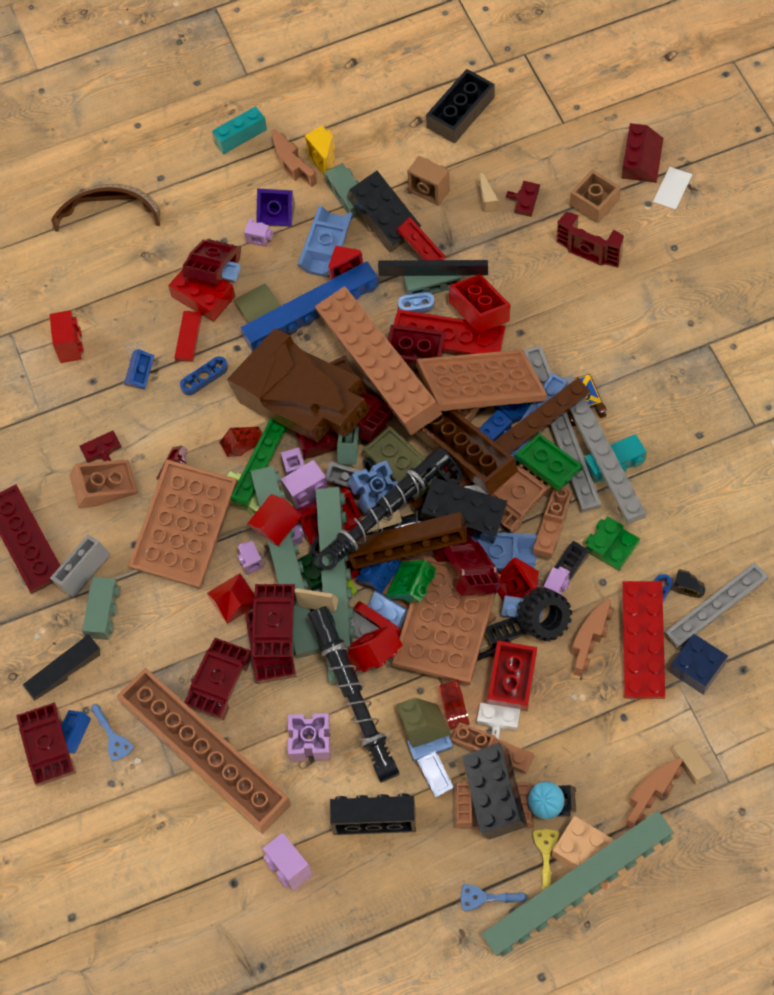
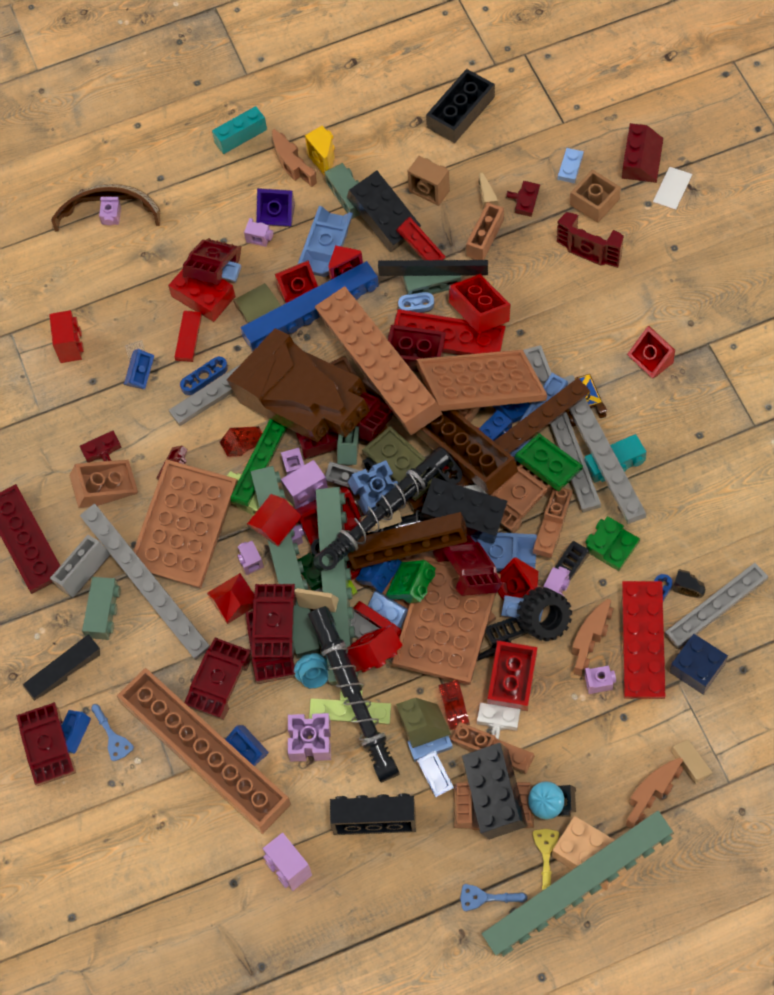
none -> light grey plate [80,503,210,660]
none -> lavender brick [99,197,121,225]
none -> light grey plate [169,364,241,426]
none -> blue slope [225,725,269,766]
none -> red slope [275,260,318,304]
none -> medium azure piece [294,653,328,688]
none -> yellowish green plate [309,690,391,724]
none -> nougat brick [466,202,504,260]
none -> light blue plate [558,148,584,183]
none -> lavender brick [584,666,616,694]
none -> red slope [627,326,675,379]

